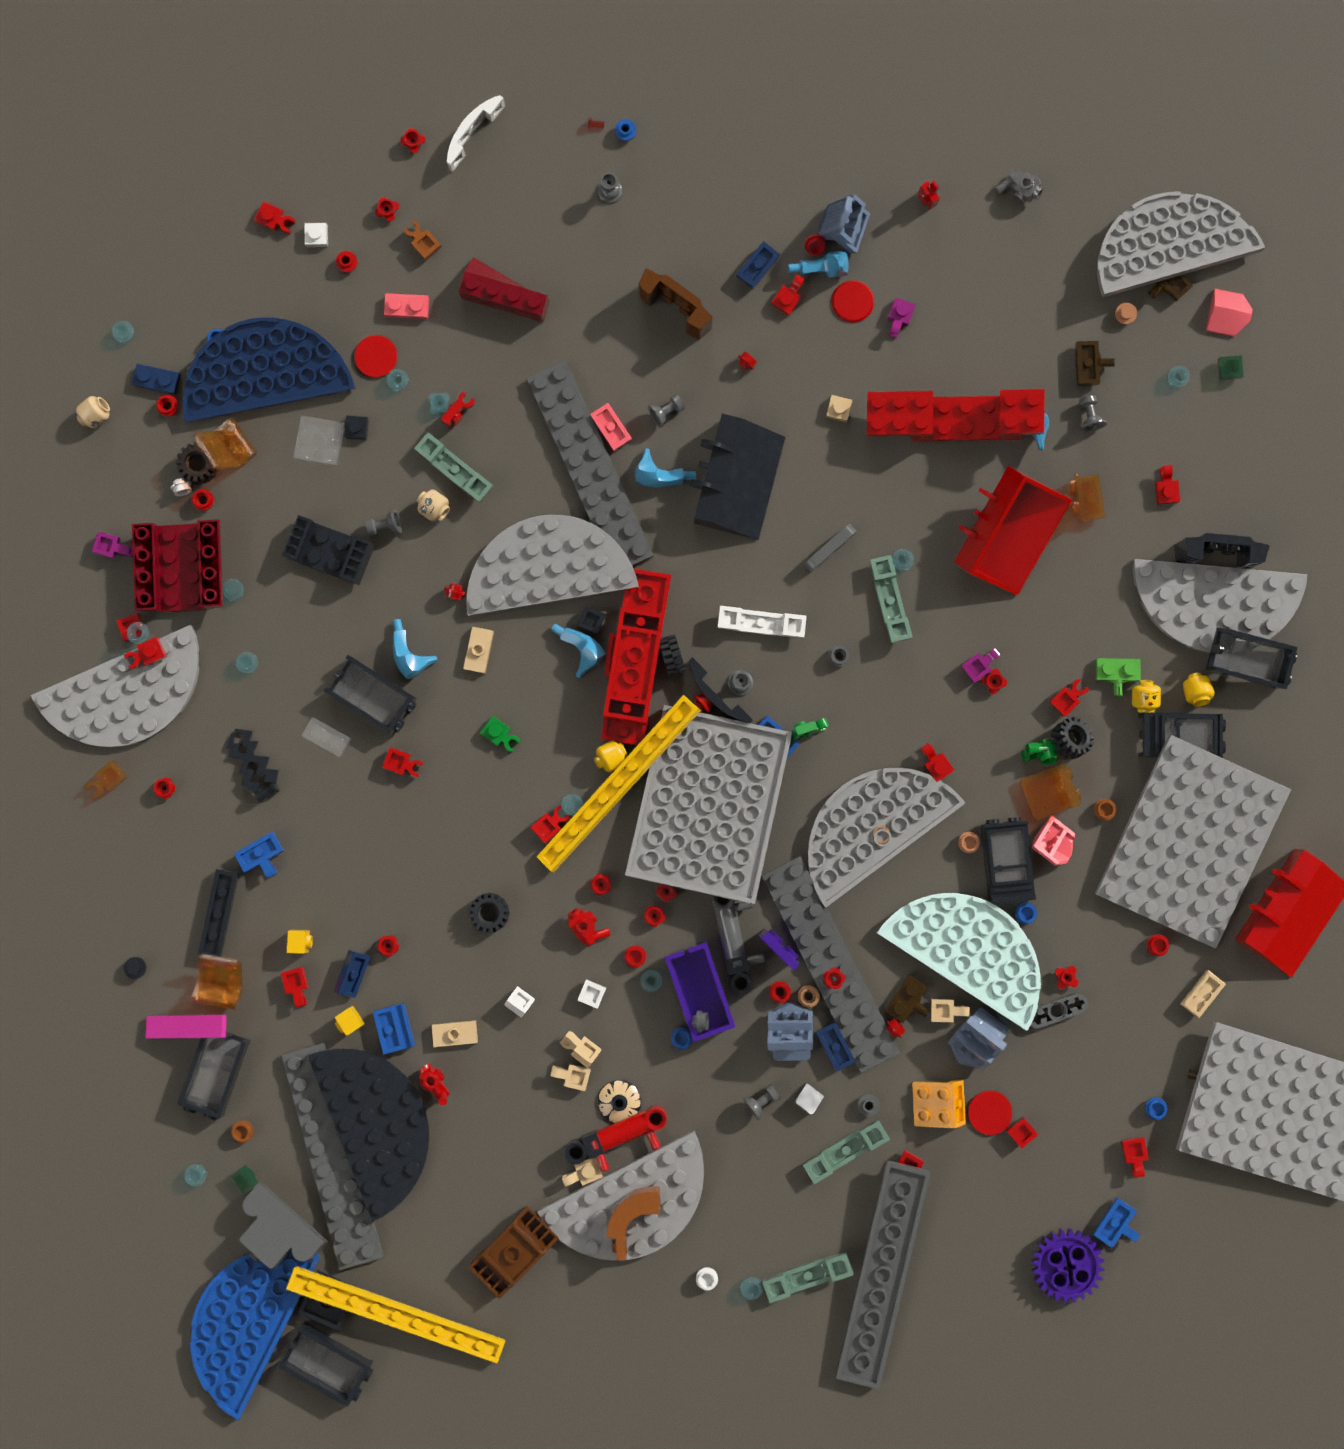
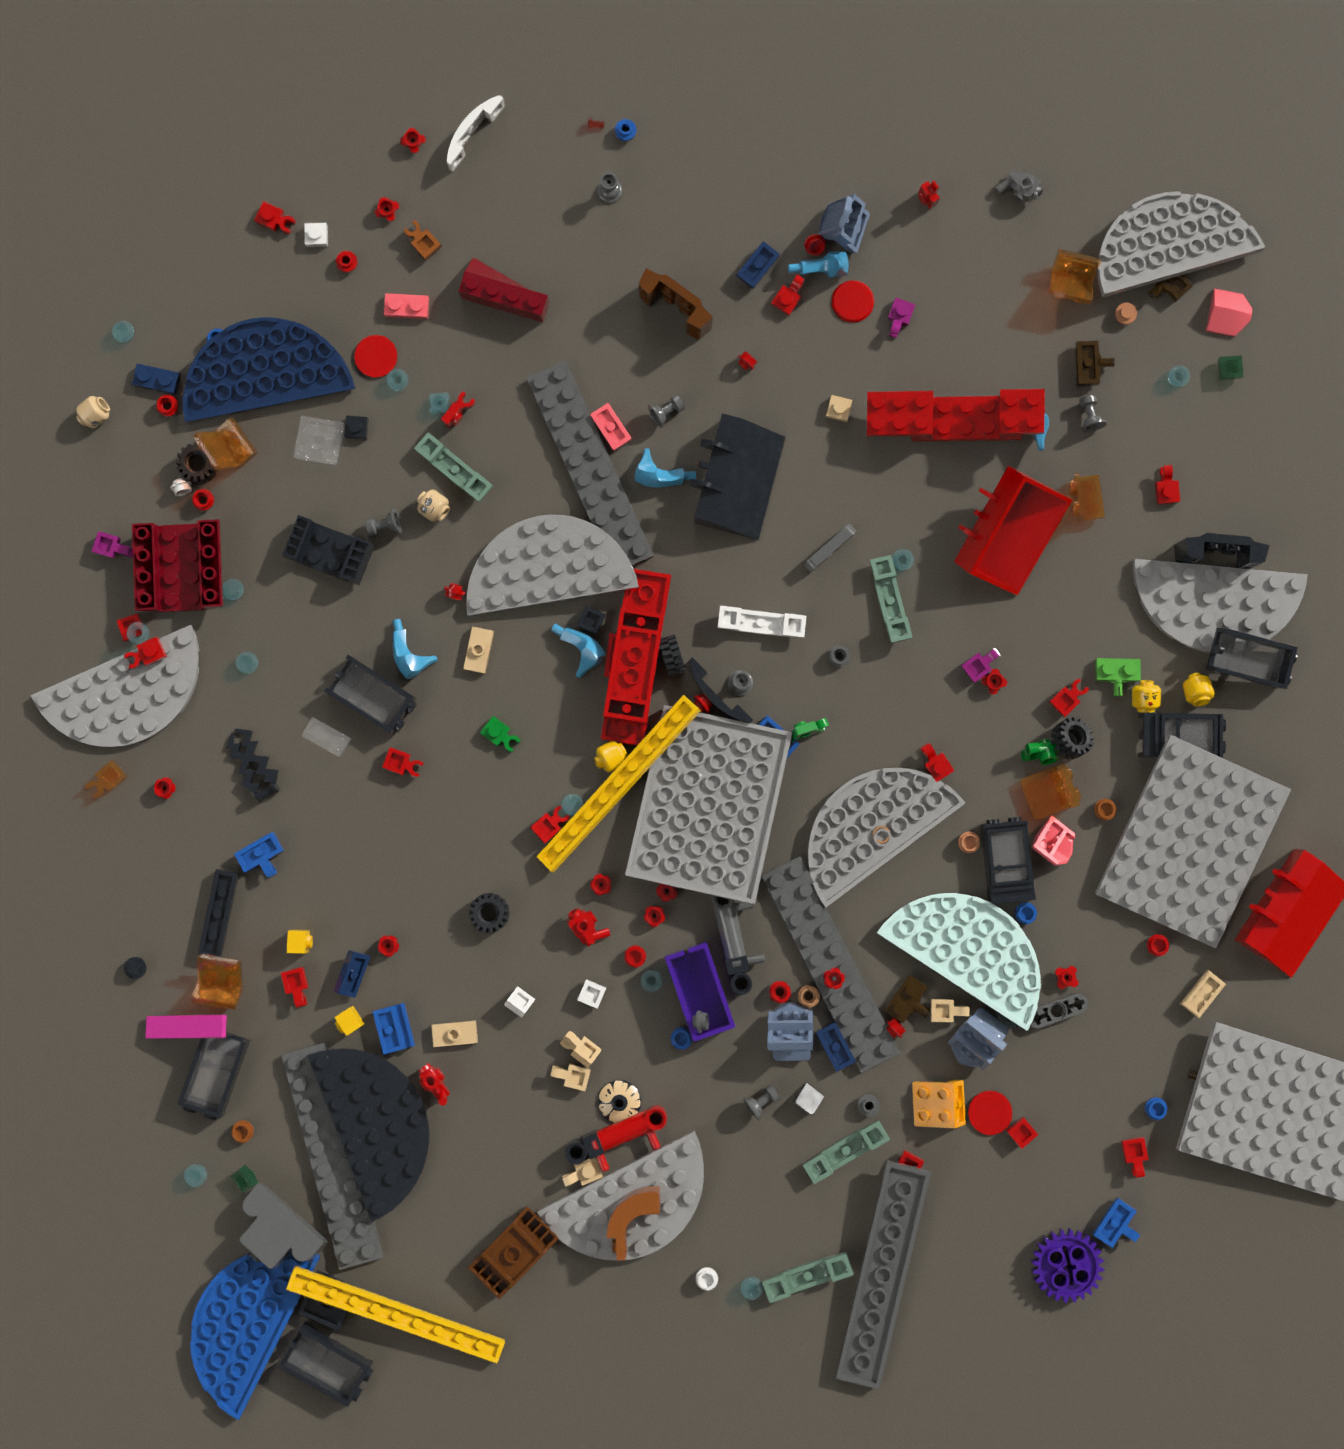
dark purple plate [758,929,800,970] -> none
none -> clear orange bracket [1049,249,1101,304]

